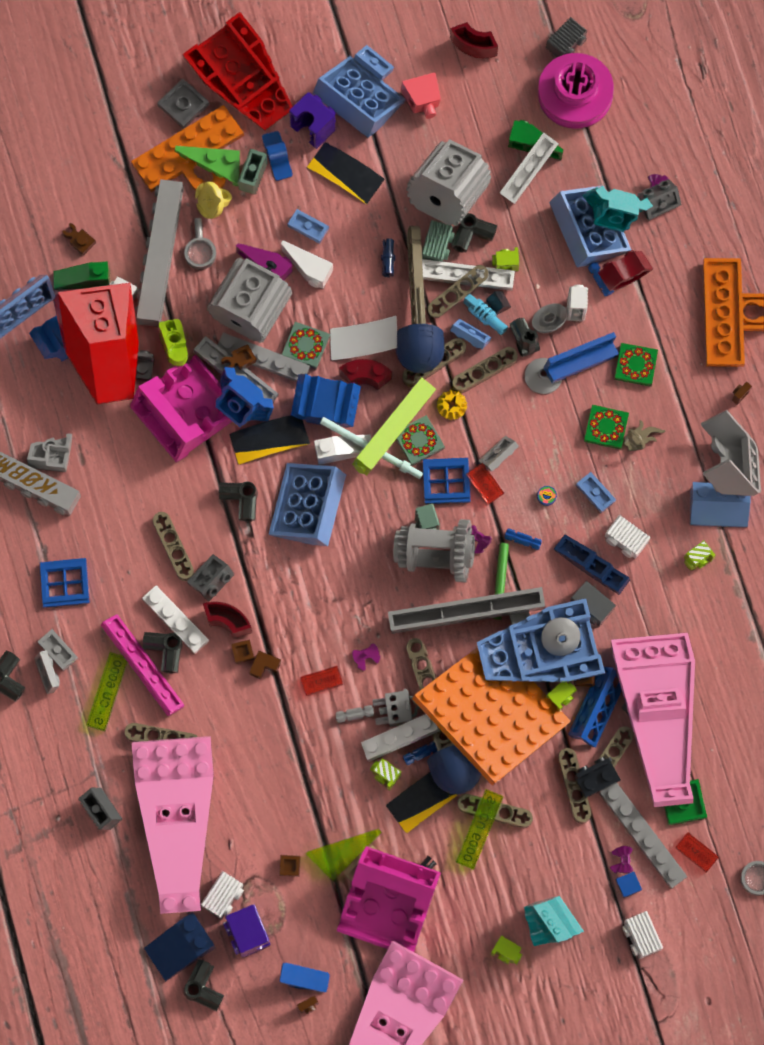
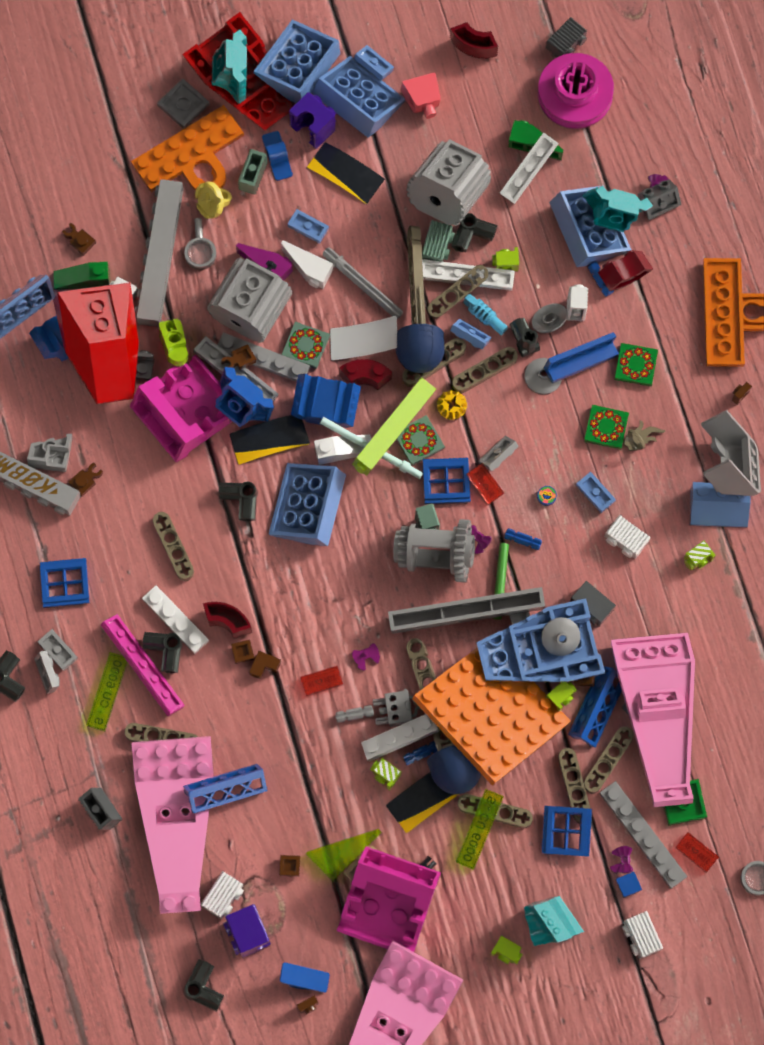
dark blue slope [144,912,216,982] -> none
bright green wing [174,146,240,186] -> none
dark grey bracket [187,554,234,602] -> none
dark blue pin [381,238,396,277] -> none
black slope [486,291,511,314] -> none
dark blue slope [554,534,630,595] -> none
black bracket [574,757,621,799] -> none
none -> reddish brown plate [68,463,103,497]
none -> blue fence [183,764,267,814]
none -> teal slope [212,30,247,104]
none -> medium blue slope [254,19,340,103]
none -> light grey axle [323,247,403,319]
none -> blue piece [542,806,592,857]

